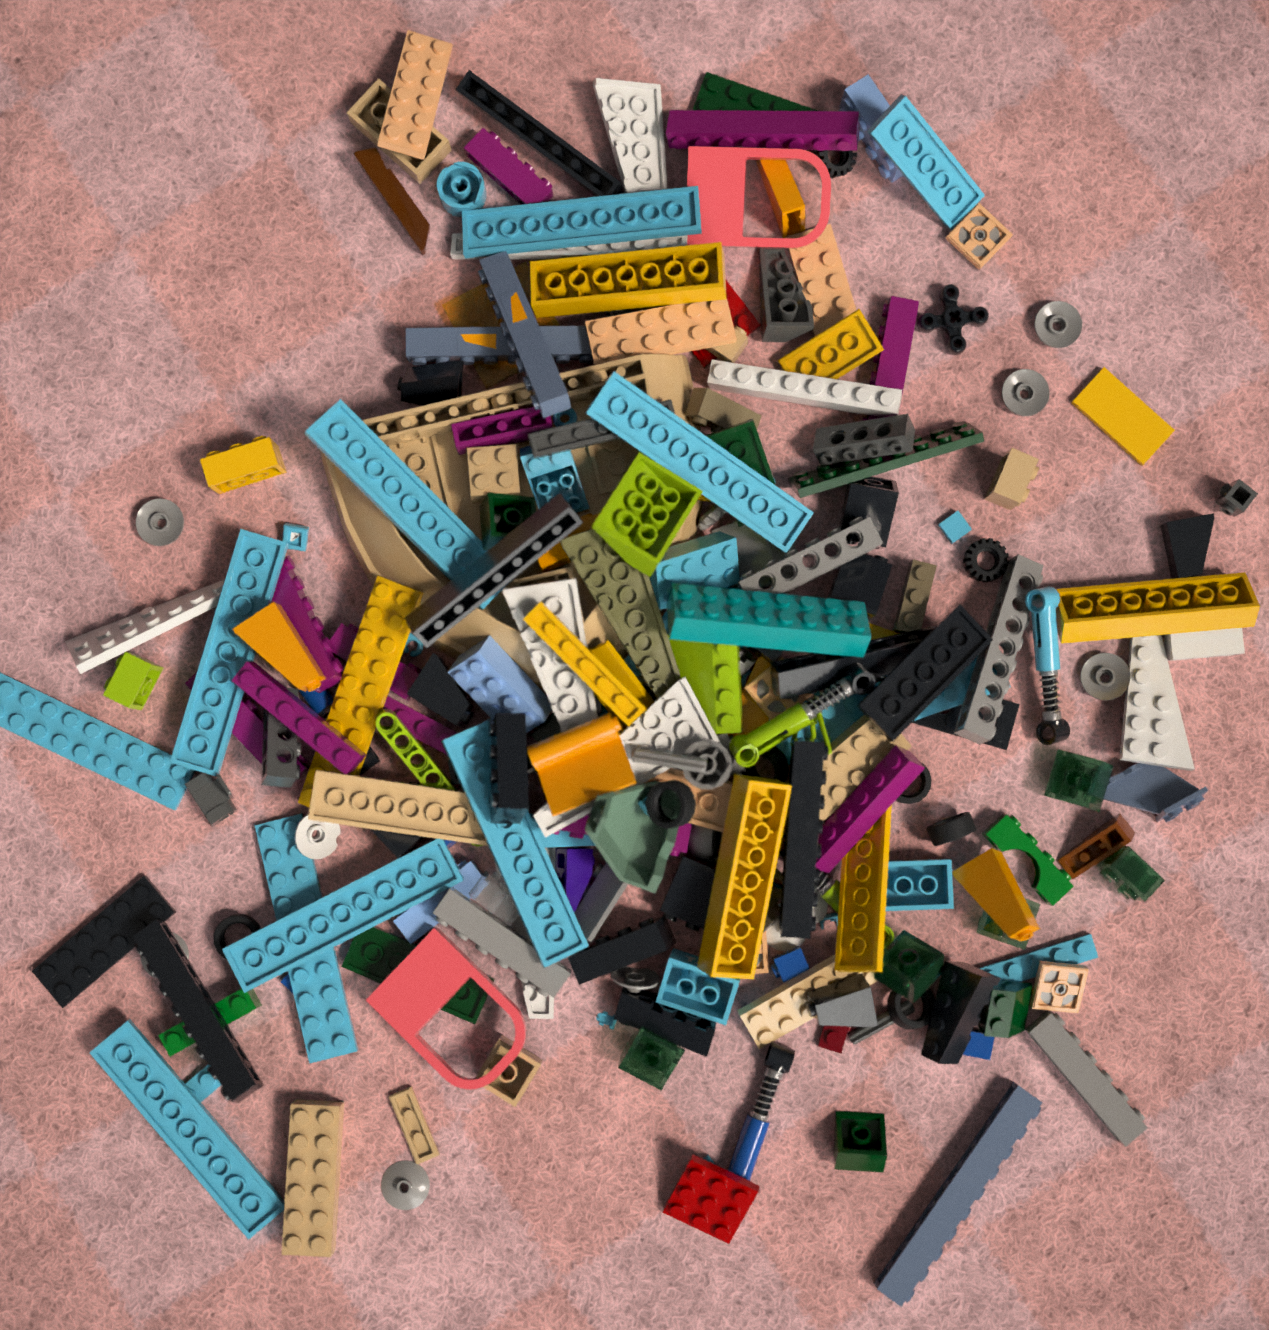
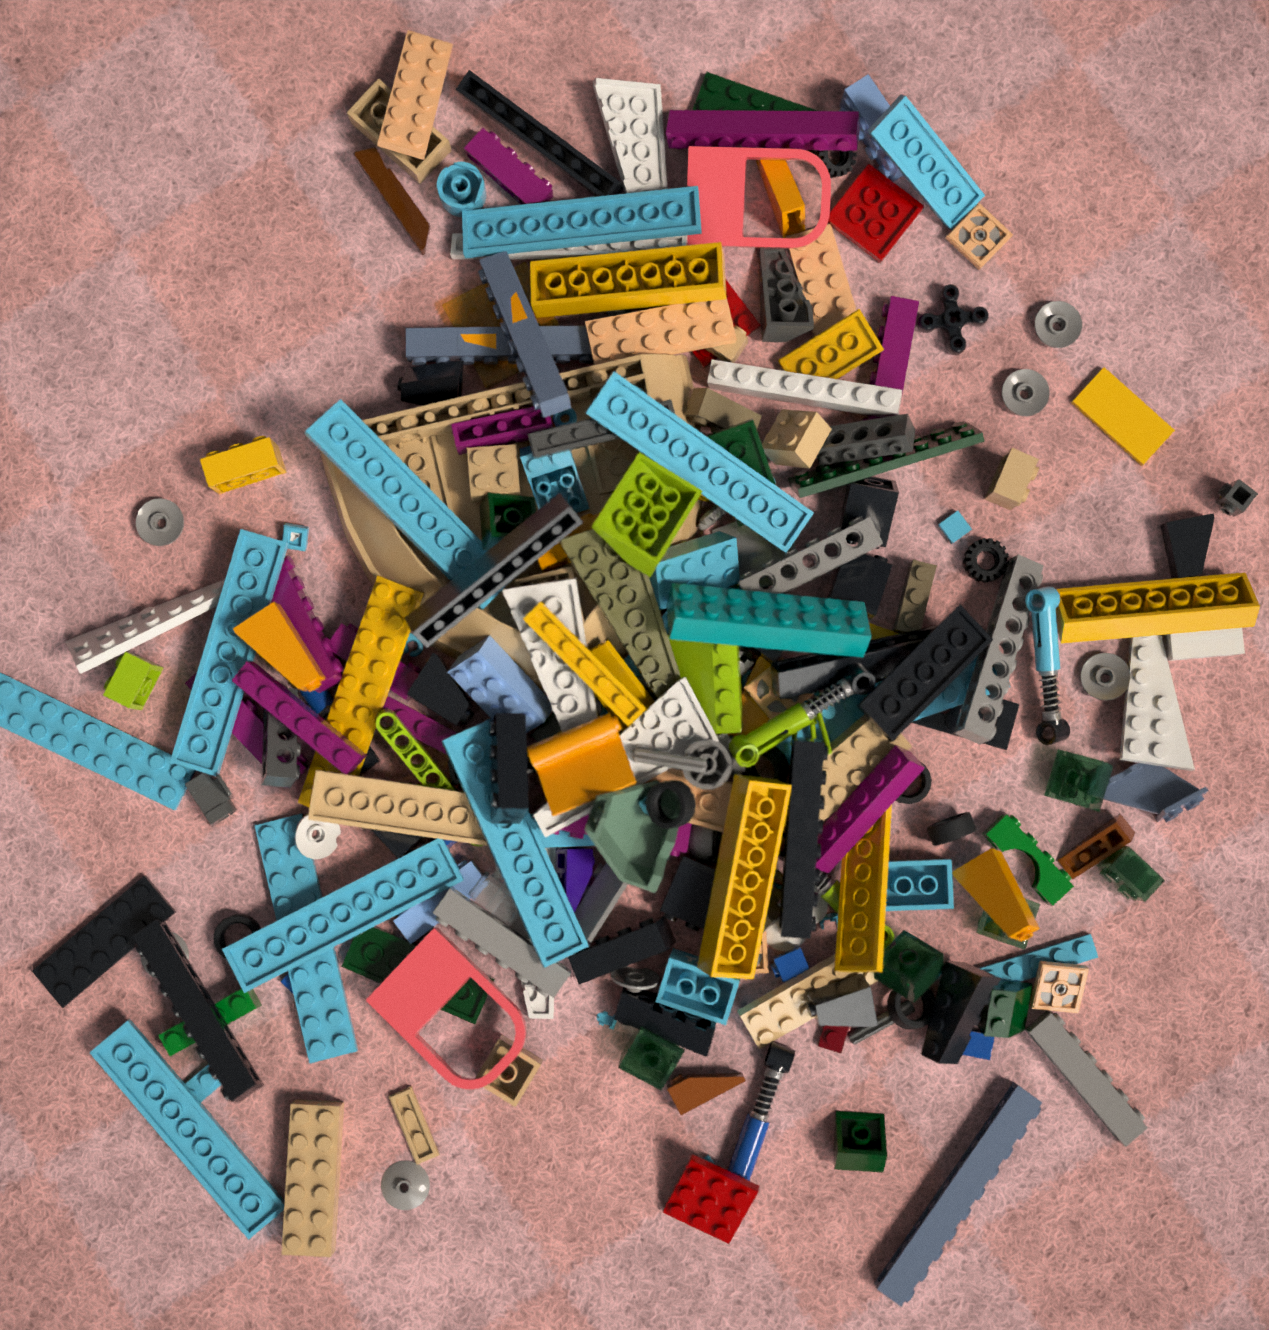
none -> dark orange slope [667,1073,746,1115]
none -> tan brick [762,409,831,468]
none -> red plate [828,164,925,263]

